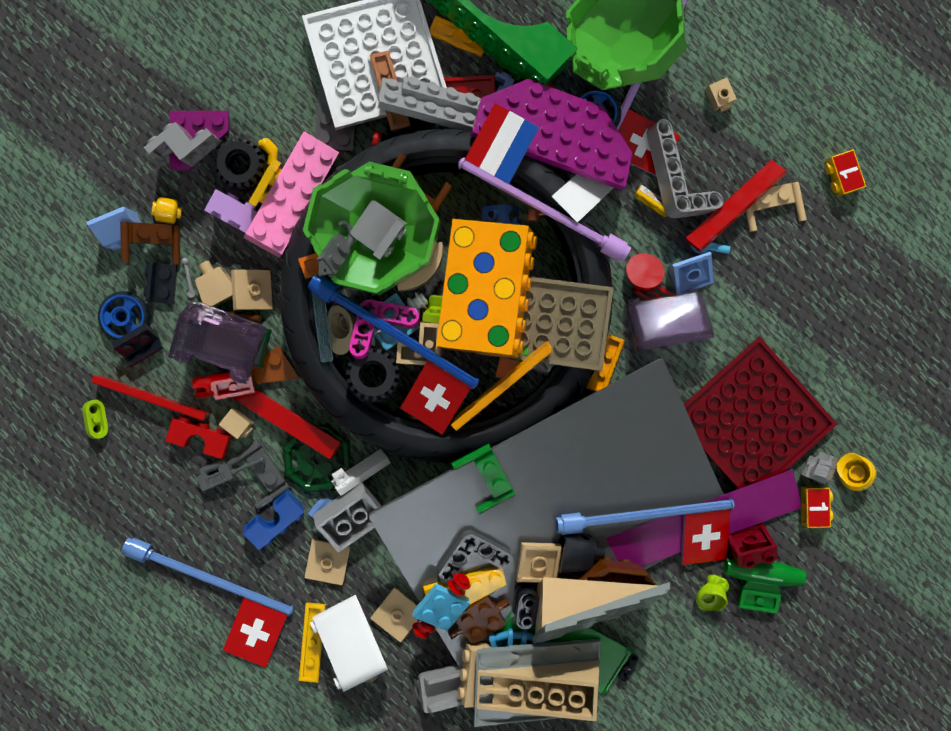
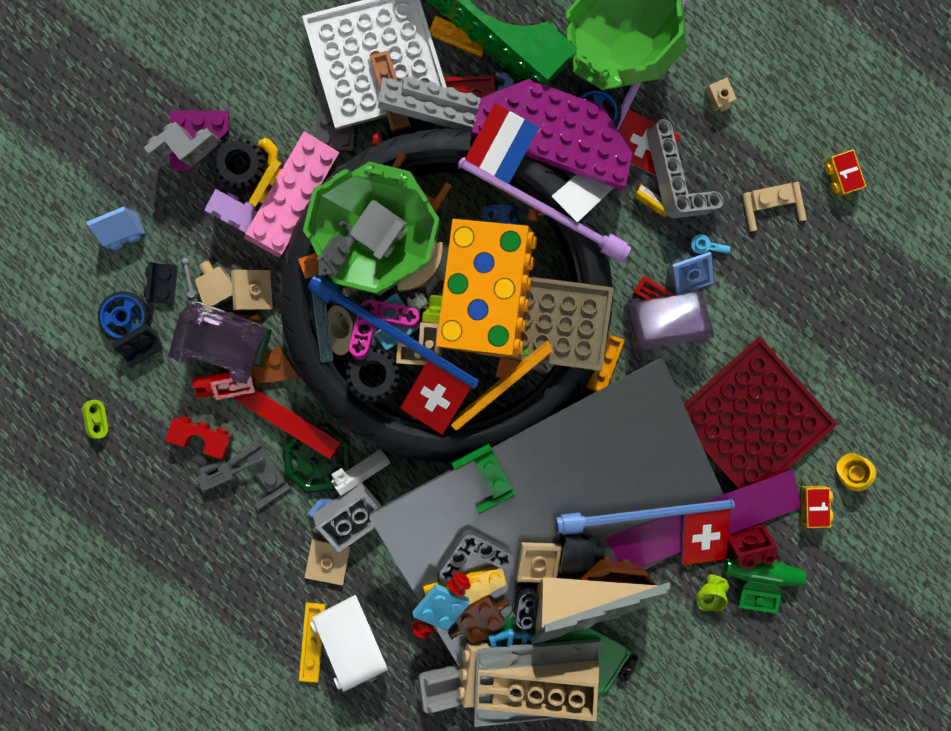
red tile [91,375,210,421] -> none
reddish brown plate [120,222,181,265] -> none
flag [121,538,294,668] -> none
yellow head [152,197,182,224] -> none
tan brick [219,408,254,439] -> none
blue arch [243,489,304,550] -> none
tan plate [370,587,418,642] -> none
tile [625,253,665,291] -> none
red tile [686,160,786,252] -> none
light grey hair [801,452,838,484] -> none

